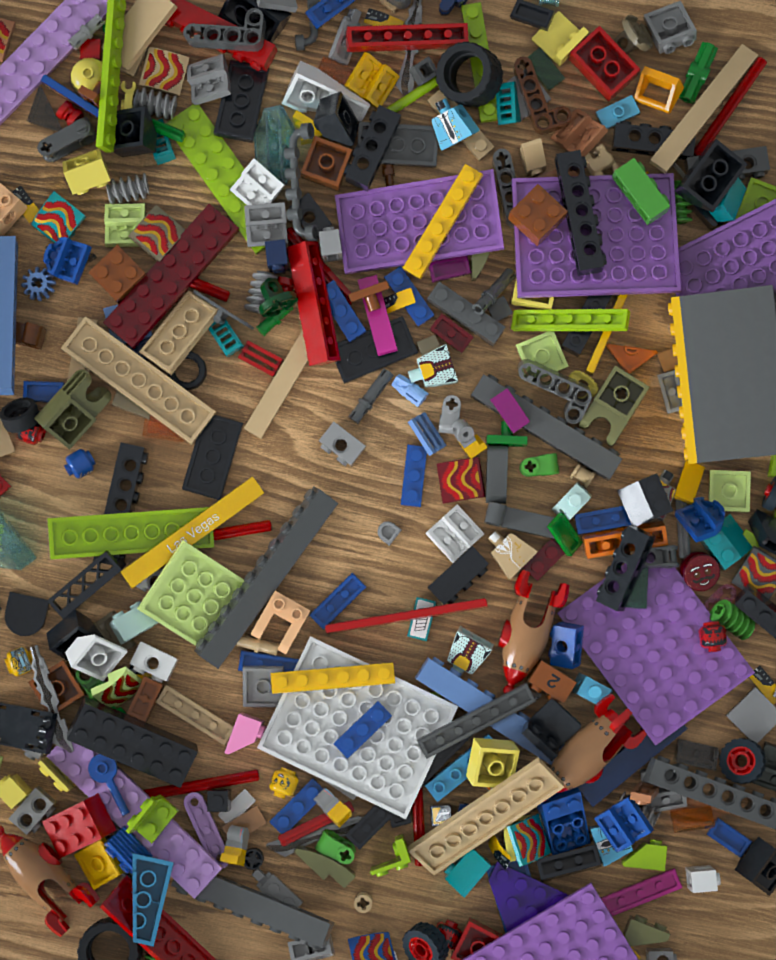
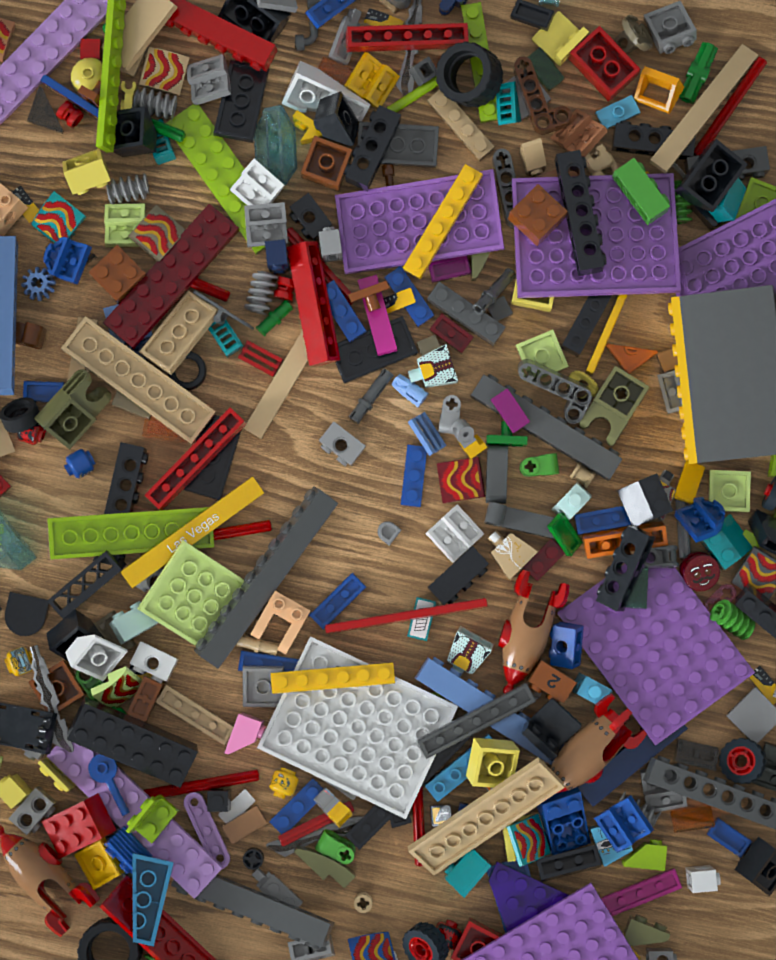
dark grey piece [37,118,97,163] -> none
light grey pin [67,14,106,50] -> none
dark grey beam [183,8,266,52] -> none
leg [220,825,249,867] -> none
dark green tile [259,278,298,318] -> none
dark grey bar [284,123,319,241] -> none
blue plate [333,701,392,759] -> none
lime bracket [370,834,411,877] -> none
medium azure torso [432,98,480,151] -> none
sticker [488,835,511,869] -> none
lime plate [511,309,630,331] -> none
nougat plate [630,781,659,805] -> none
red head [699,621,727,652] -> none
none -> red brick [145,407,247,510]

